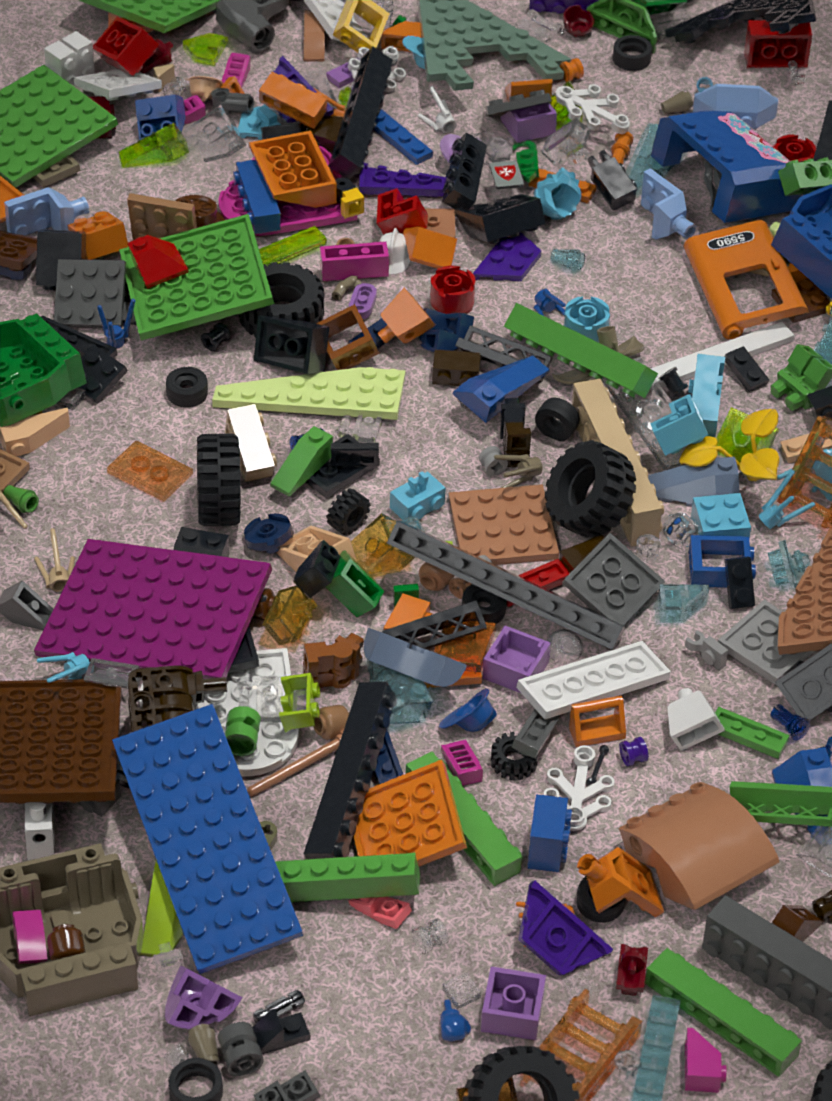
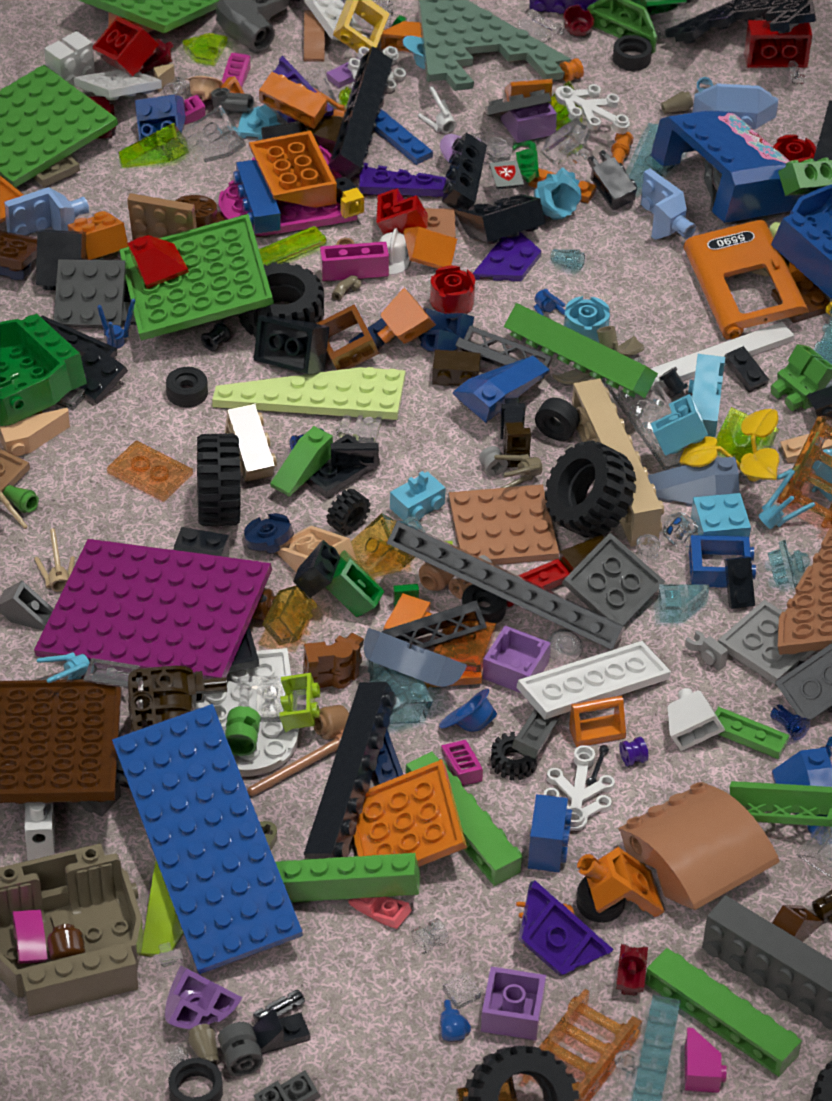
medium lavender plate [349,283,377,319] -> none

